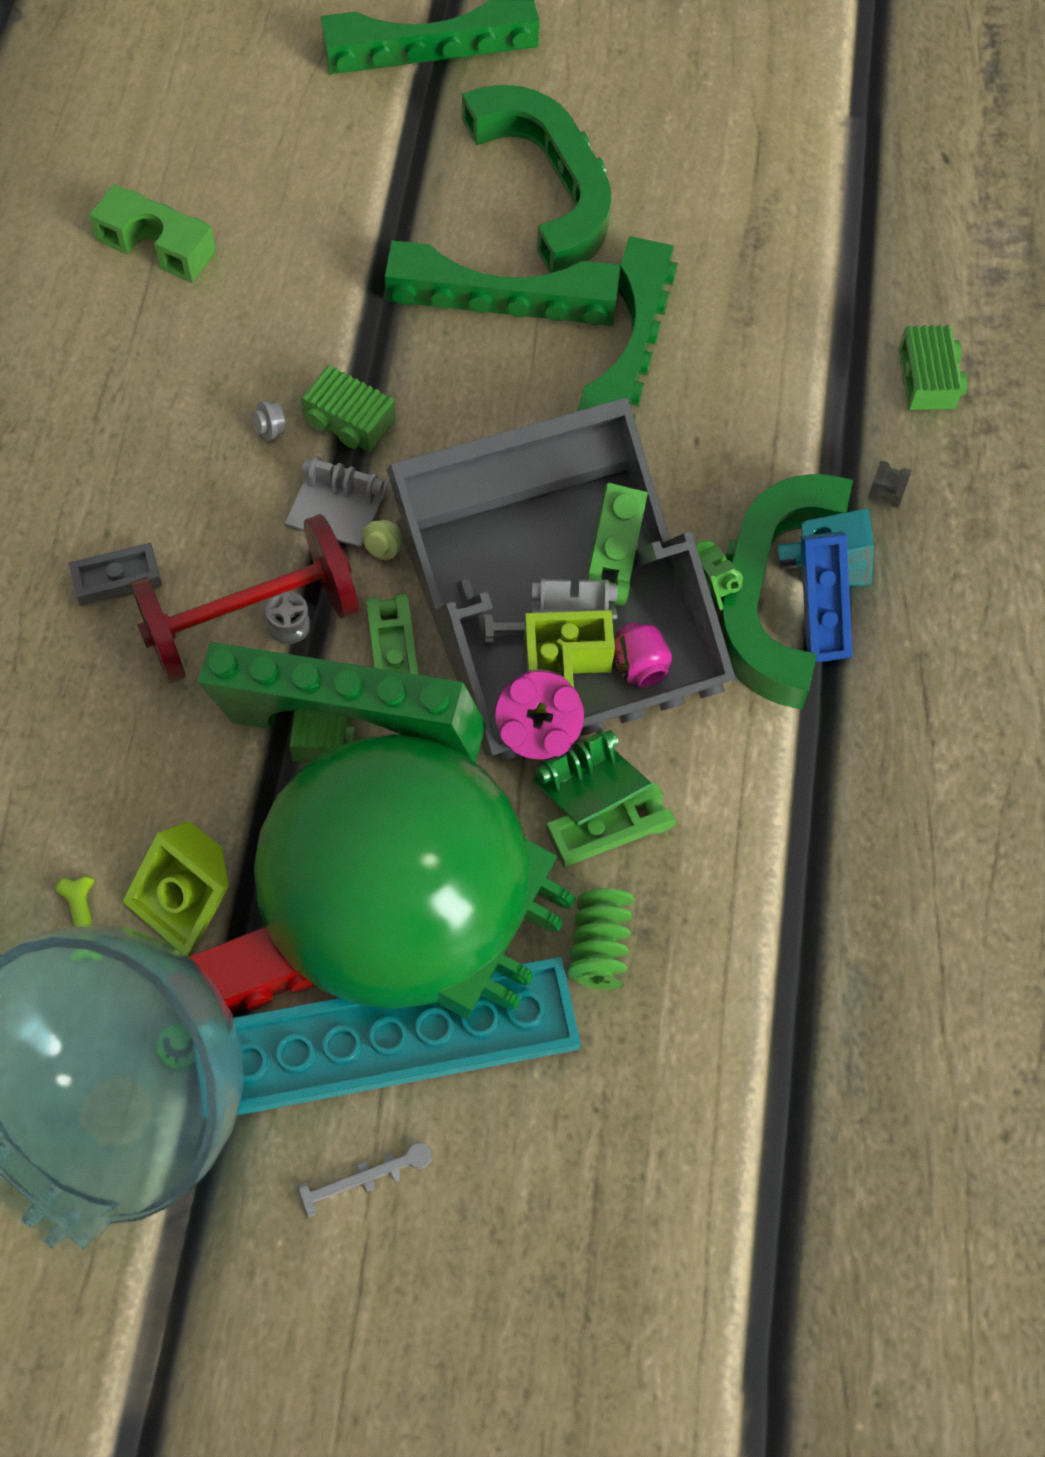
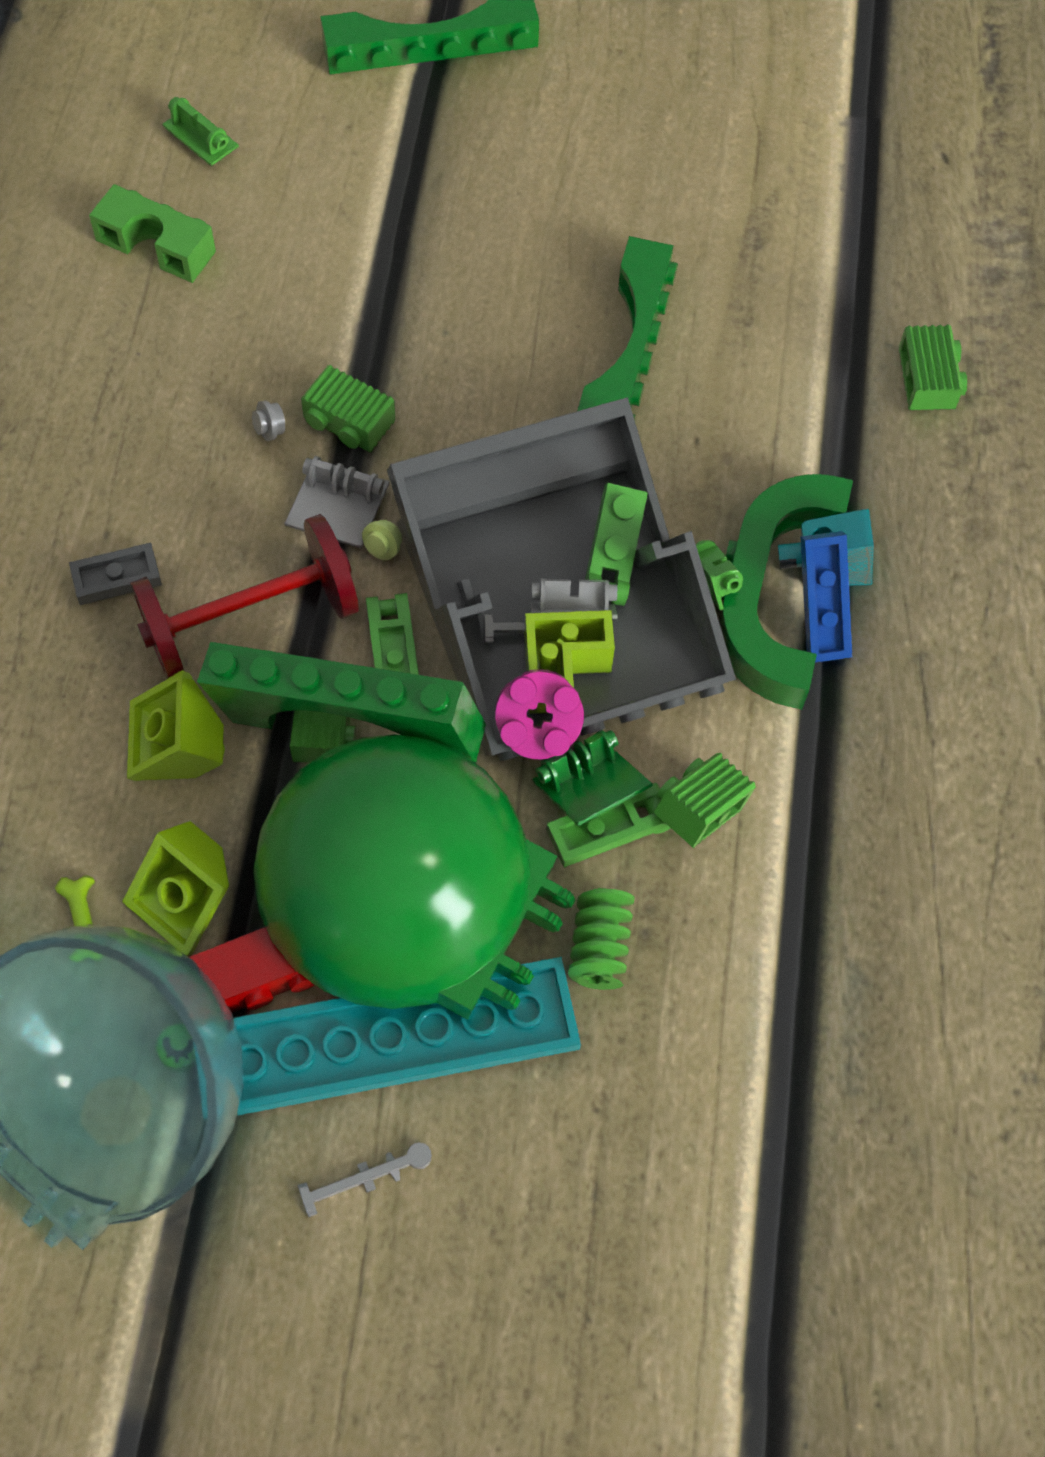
light grey wheel [265,592,310,644] -> none
green arch [385,240,620,326] -> none
green arch [462,85,611,273] -> none
dark pink head [613,622,673,688] -> none
clear smoke wheel [867,460,912,508] -> none
none -> lime slope [127,670,225,781]
none -> bright green hinge [162,97,239,166]
none -> bright green brick [653,753,756,848]

